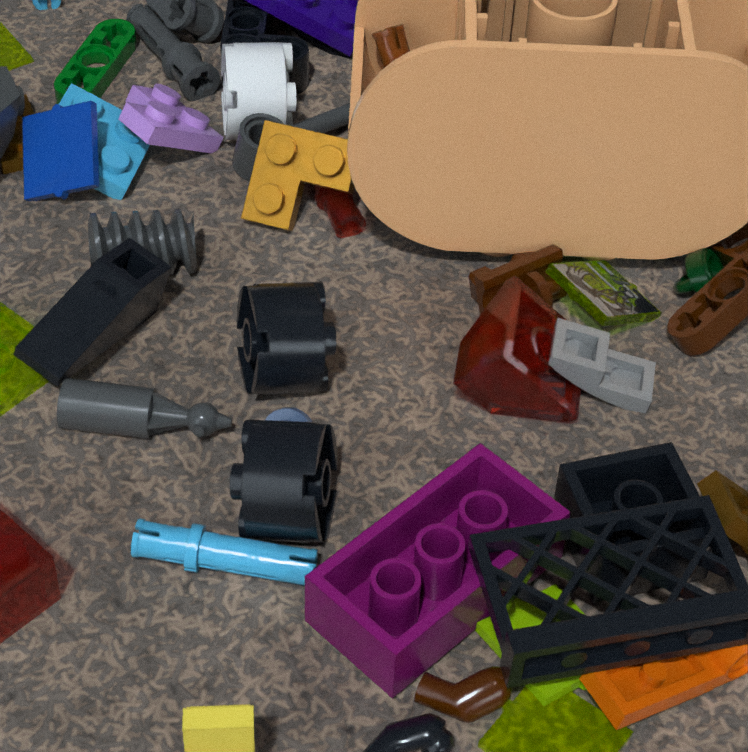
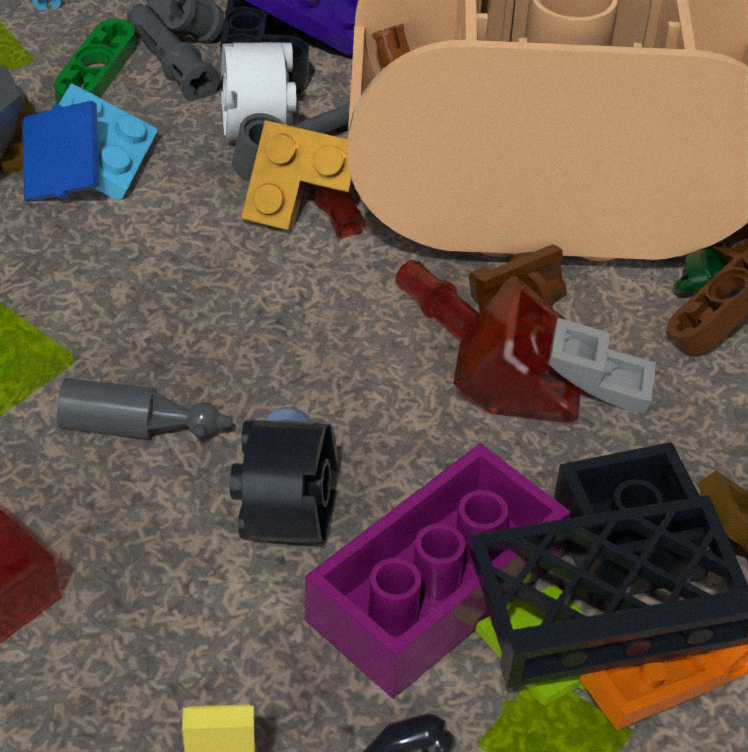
black slope [13,238,172,386] -> none
dark grey piece [88,209,197,275] -> none
lavender plate [118,84,224,153] -> none
medium azure pin [131,518,318,586] -> none
black brick [237,281,336,395] -> none
reddish brown arm [414,666,512,723] -> none
piece [545,260,662,326] -> none
none -> clear red axle [395,259,482,340]

